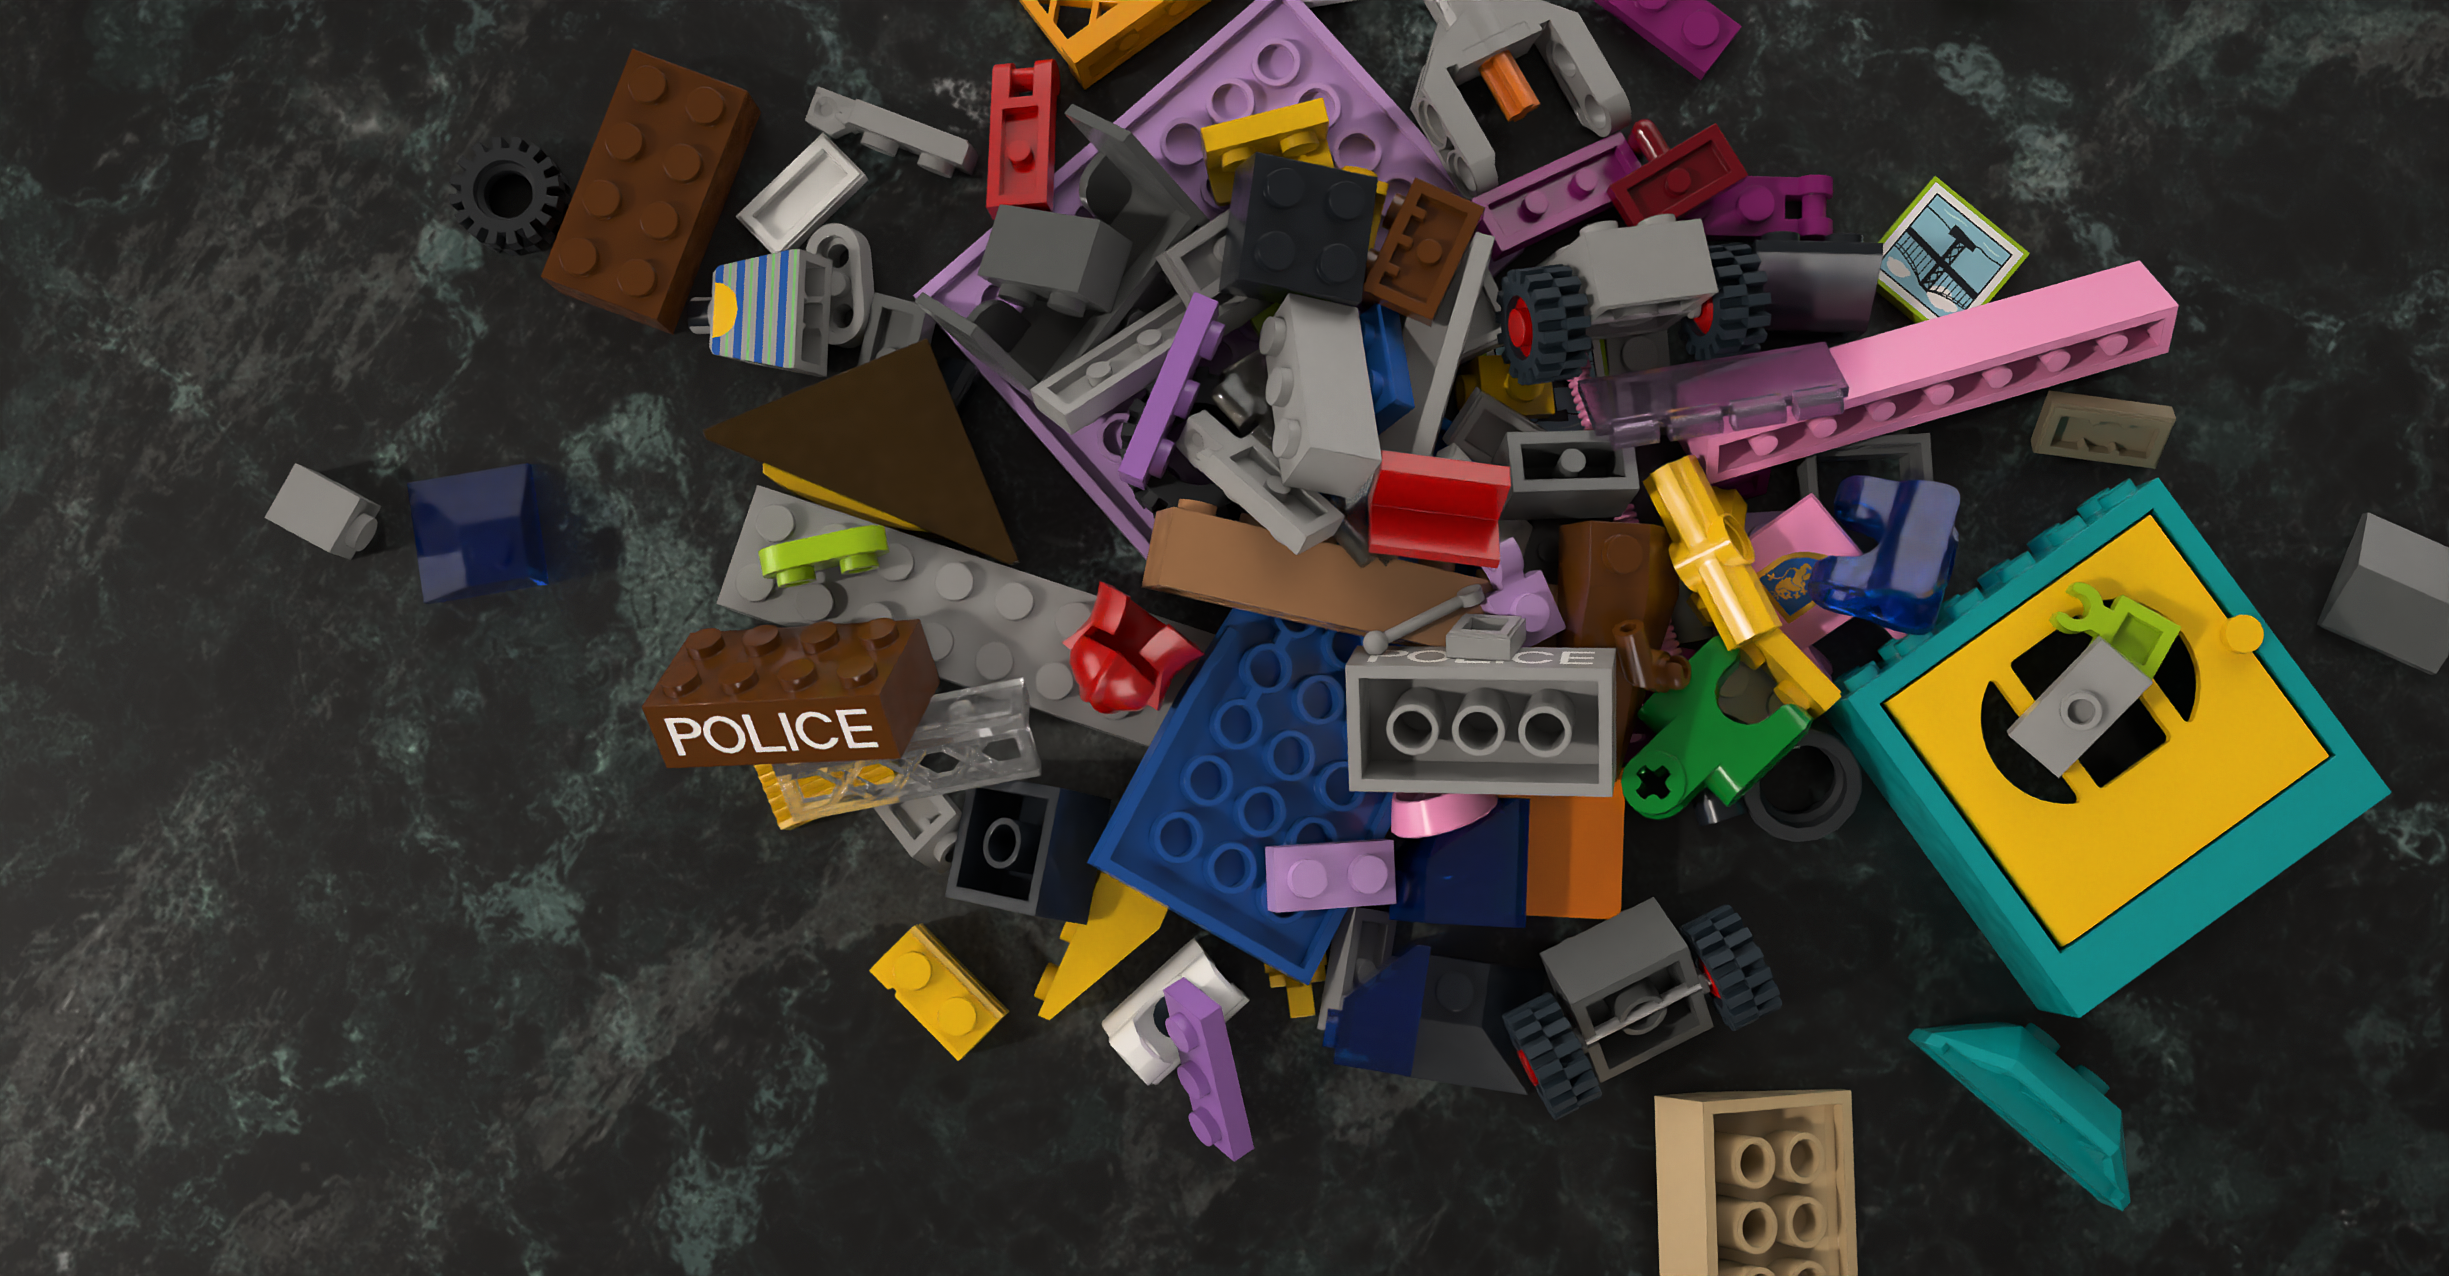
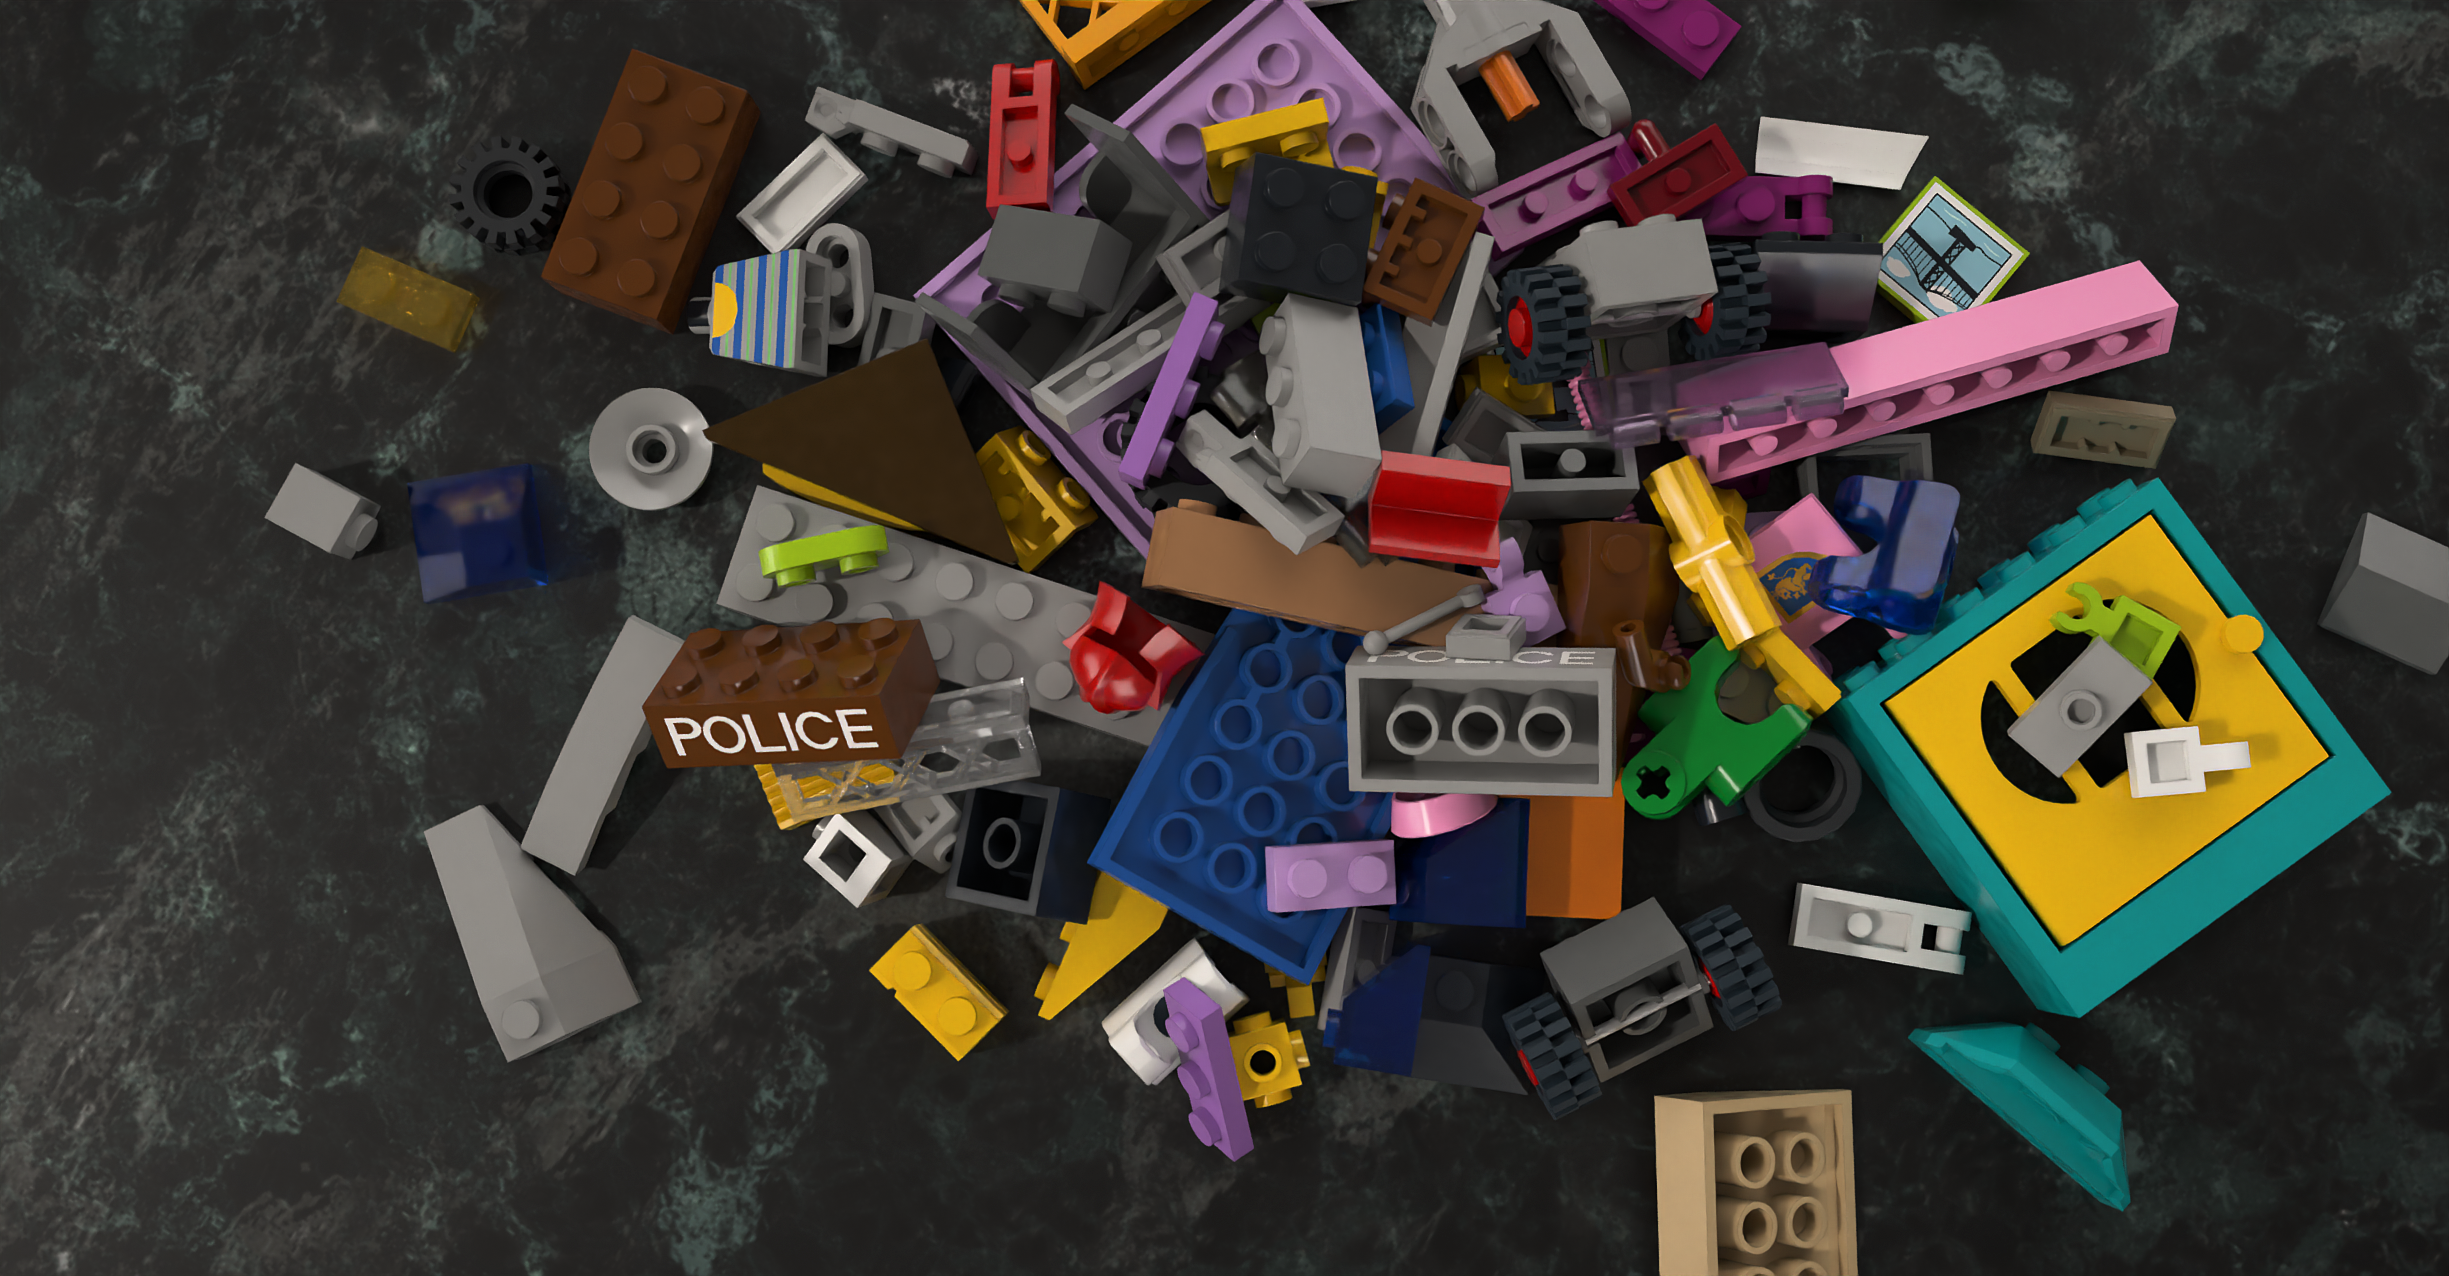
none -> clear yellow plate [336,246,480,353]
none -> light grey wedge [424,805,642,1062]
none -> light grey slope [520,615,685,876]
none -> light grey dish [589,388,714,511]
none -> light grey brick [803,805,914,908]
none -> yellow bracket [976,426,1098,574]
none -> yellow brick [1228,1011,1310,1108]
none -> white sticker [1755,117,1929,190]
none -> white plate [1788,883,1972,975]
none -> white plate [2124,726,2251,798]

